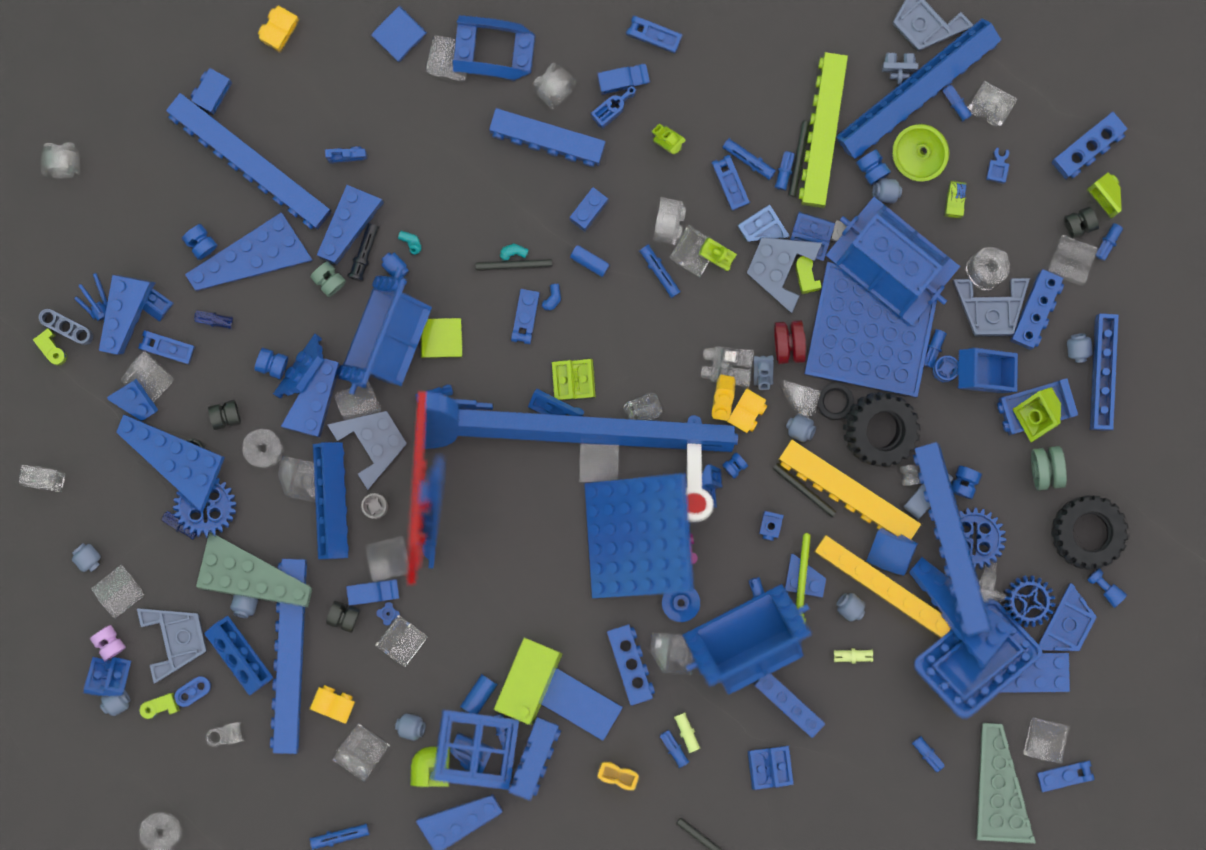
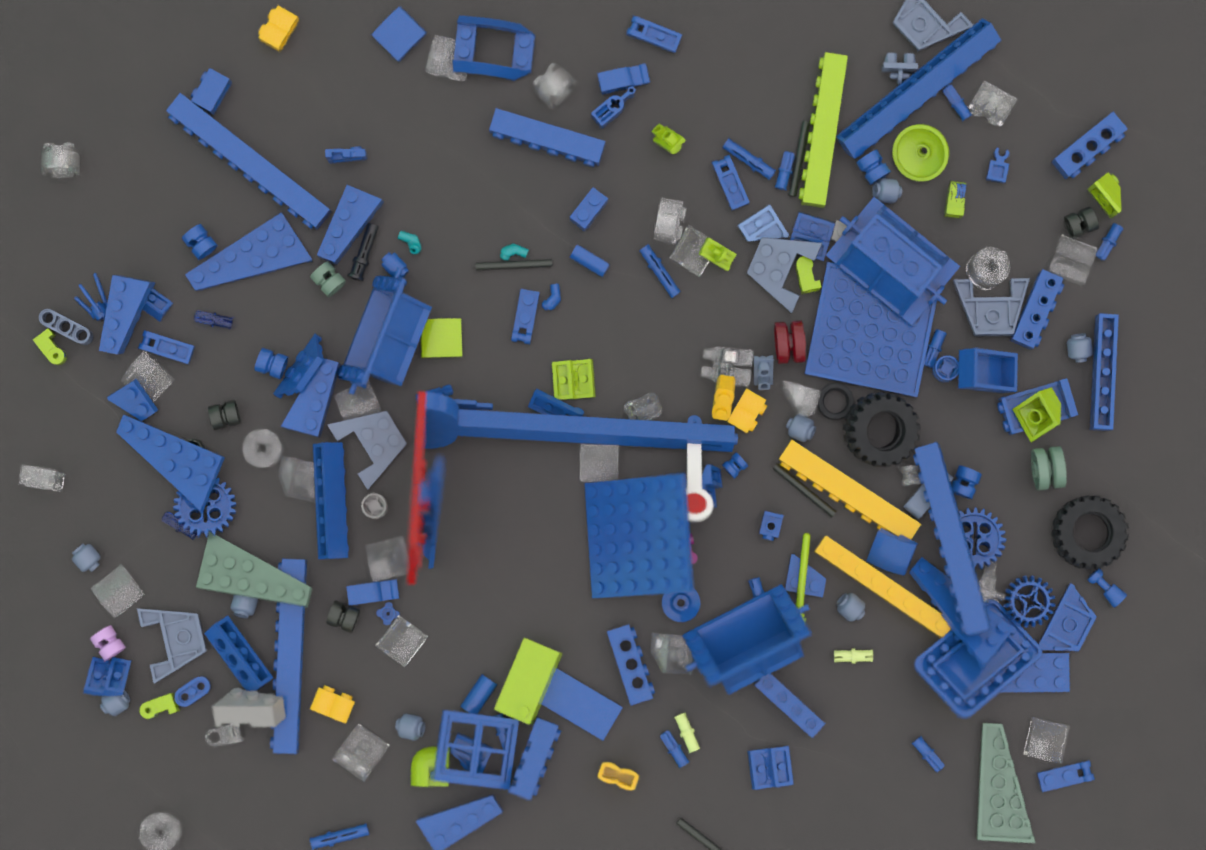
none -> light grey wedge [212,688,286,727]

